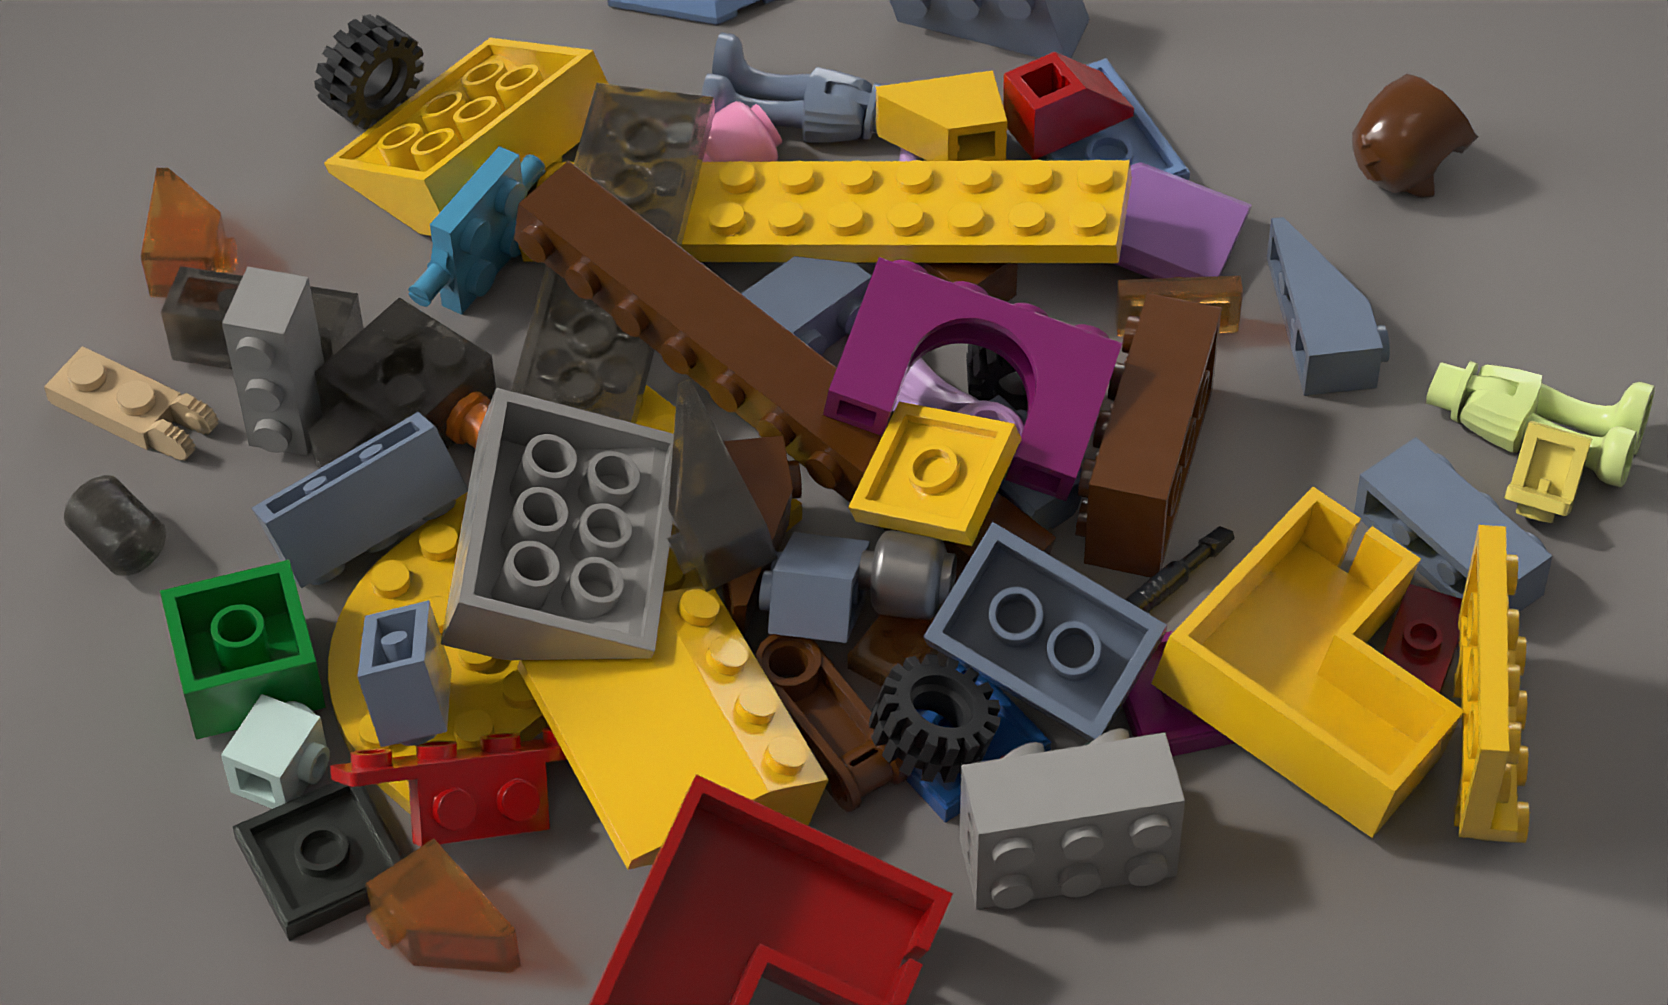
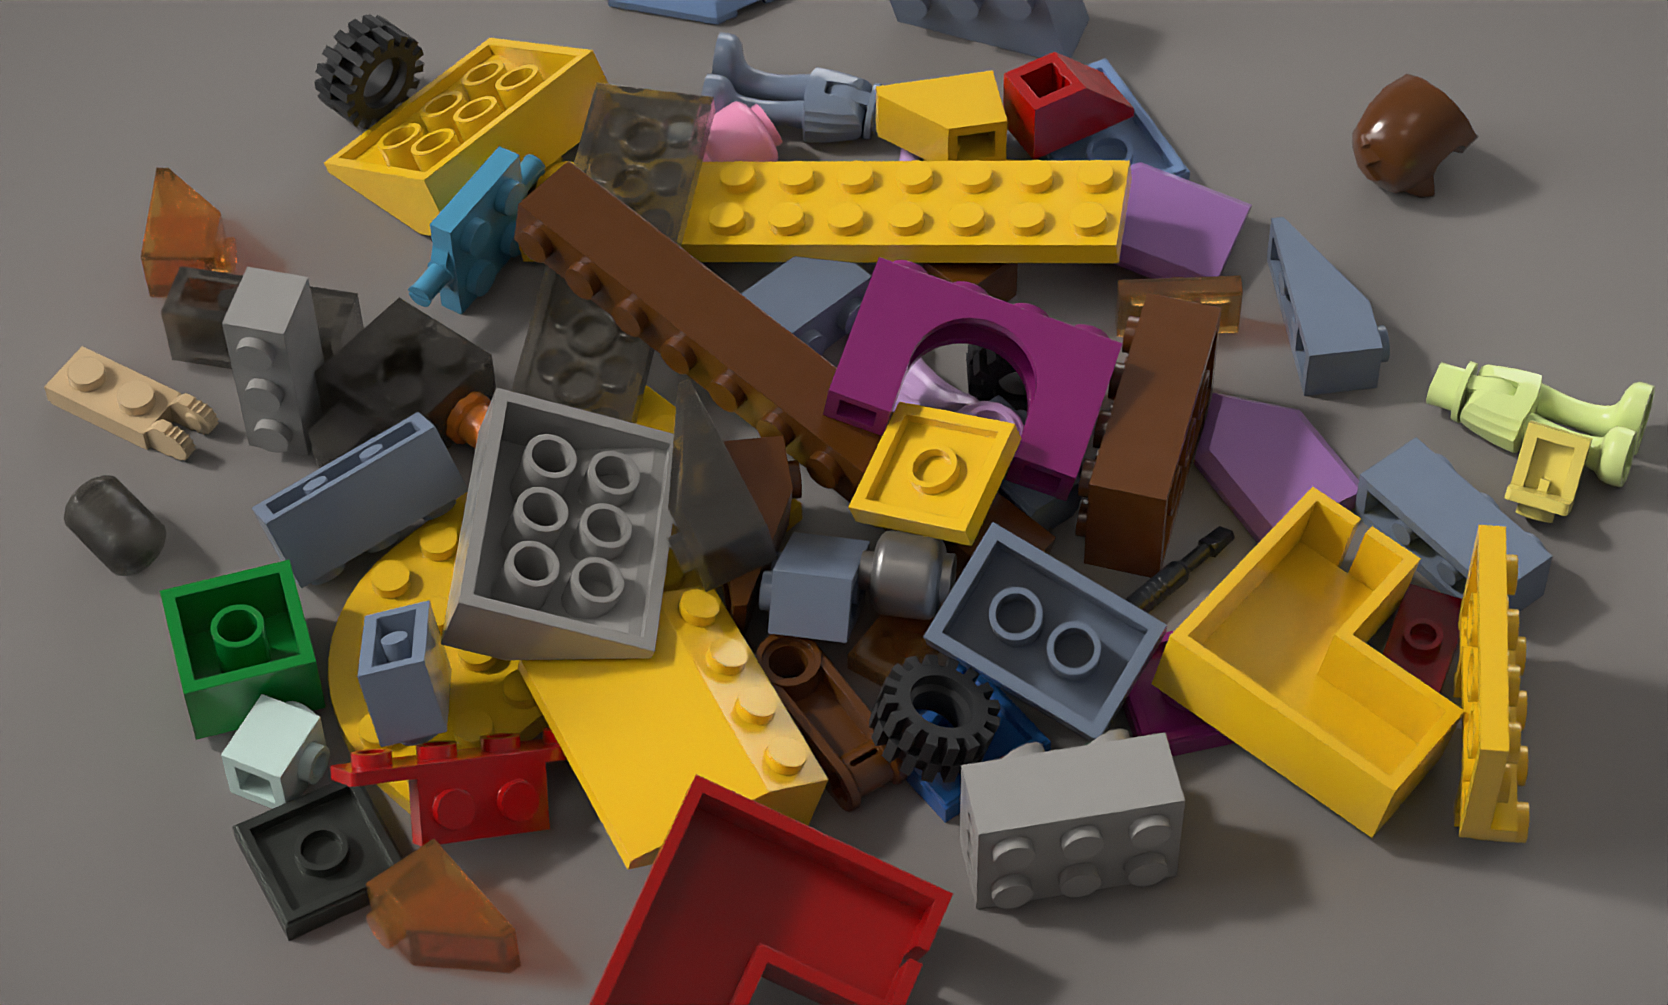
none -> medium lavender tile [1194,393,1359,543]

